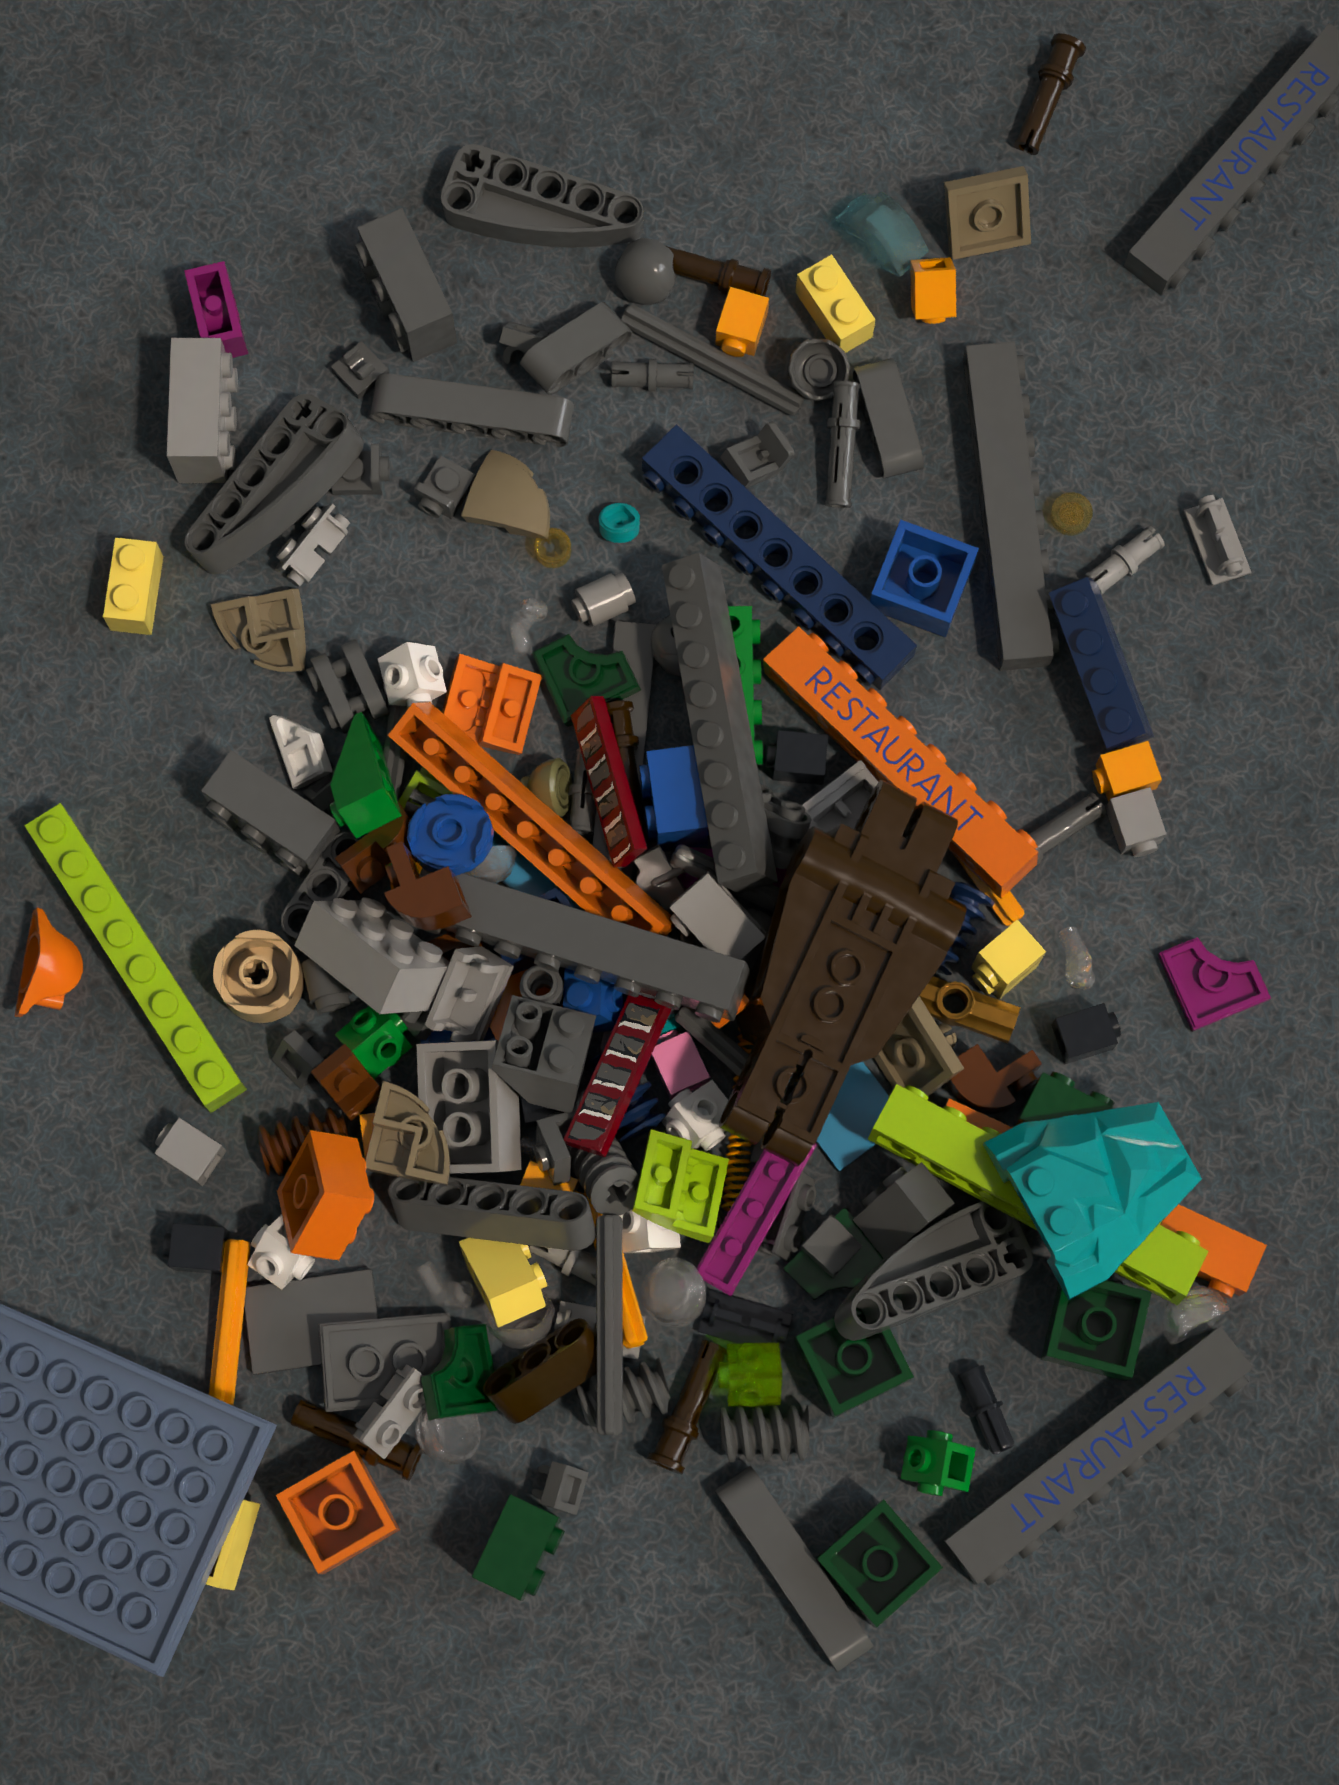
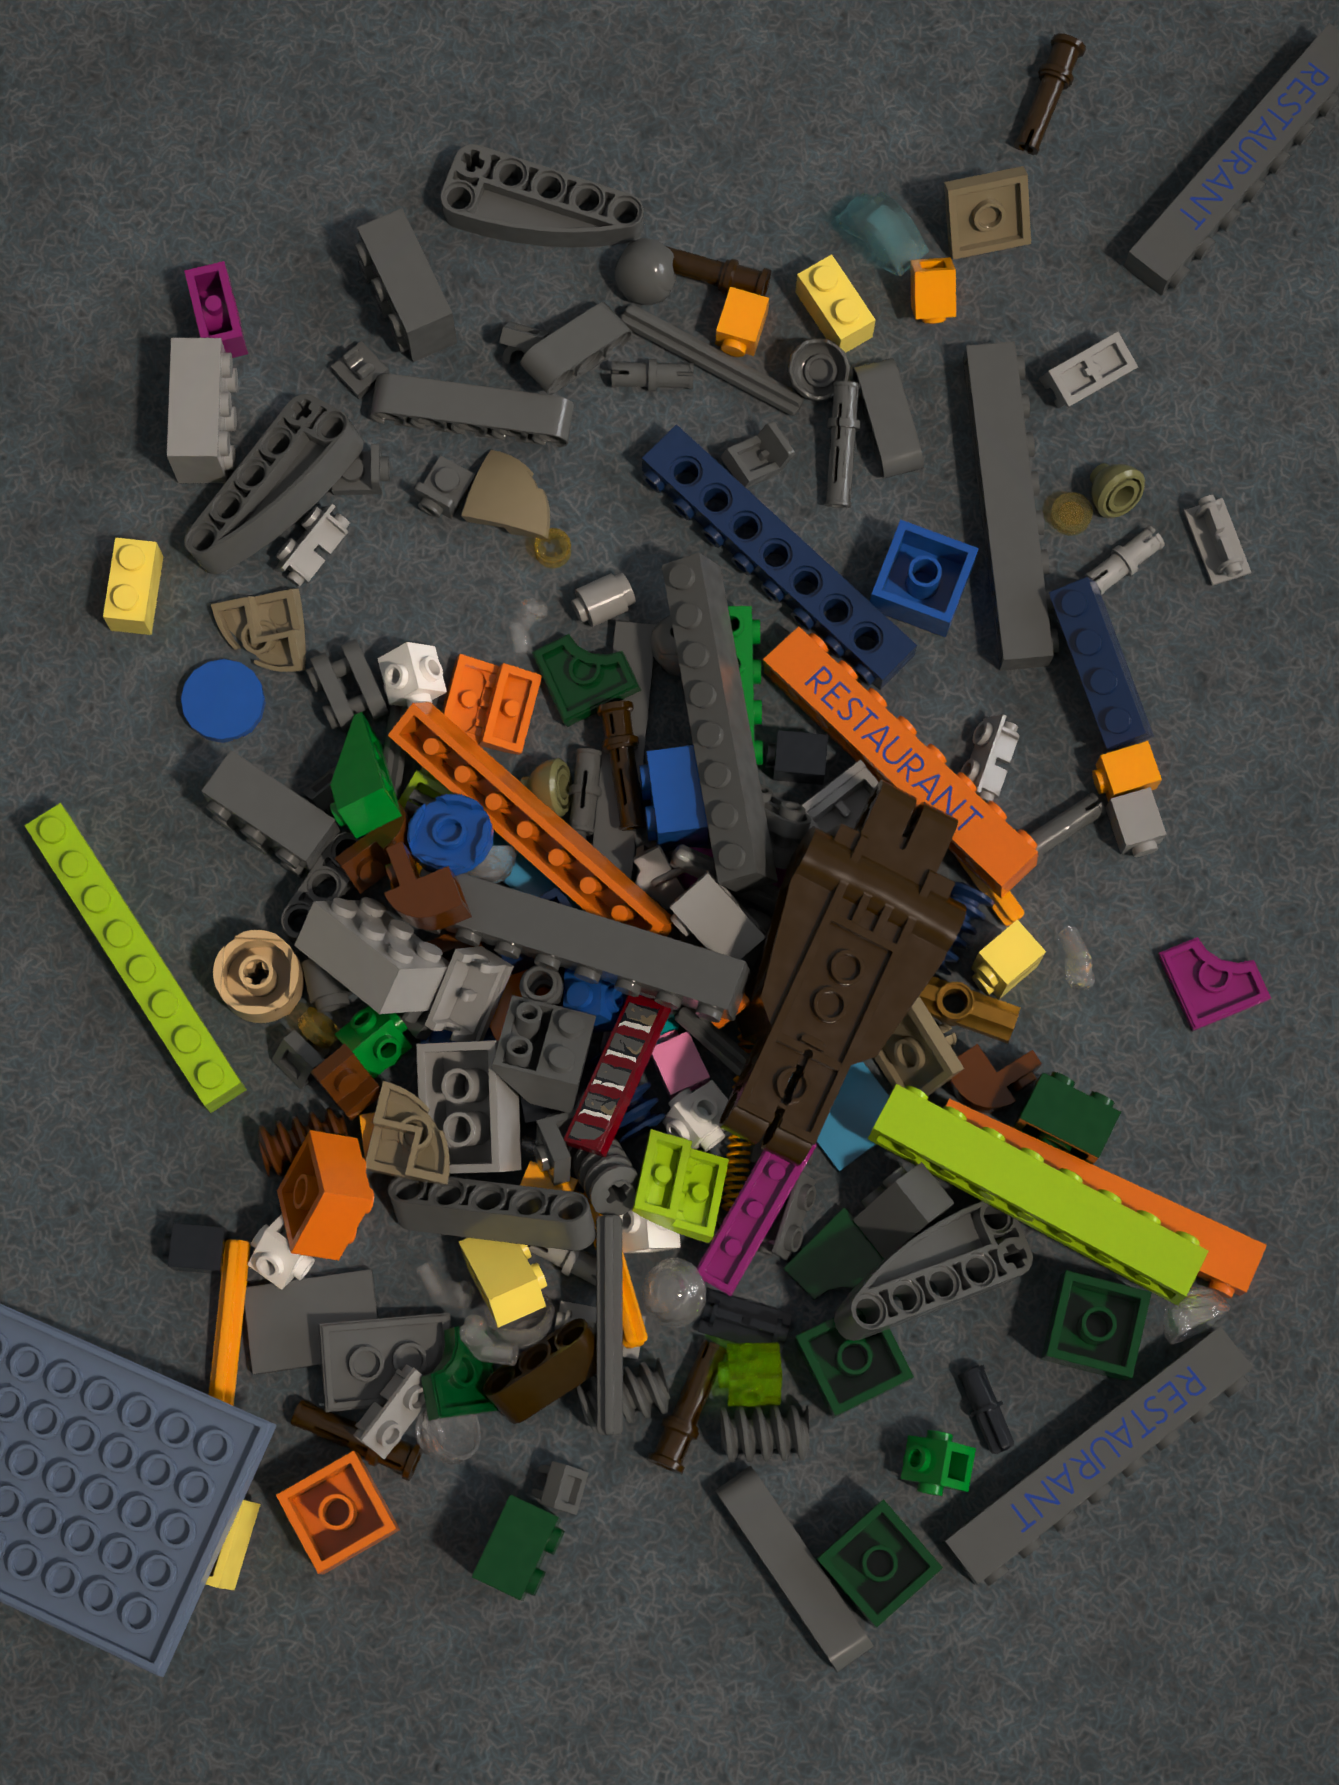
orange hat [14,907,83,1017] -> none
light grey brick [155,1118,227,1186] -> none
white tile [269,715,333,789] -> none
dark red tile [571,696,647,867] -> none
teal tile [599,503,640,543] -> none
dark grey slope [801,1215,862,1278] -> none
teal wedge [983,1102,1202,1300] -> none
black brick [1051,1003,1121,1064] -> none
none -> blue tile [181,659,266,743]
none -> clear yellow tile [298,1007,339,1048]
none -> clear arm [460,1315,519,1366]
none -> light grey hinge [961,714,1020,803]
none -> light grey hinge [1039,332,1138,408]
none -> olive brick [1090,463,1145,518]

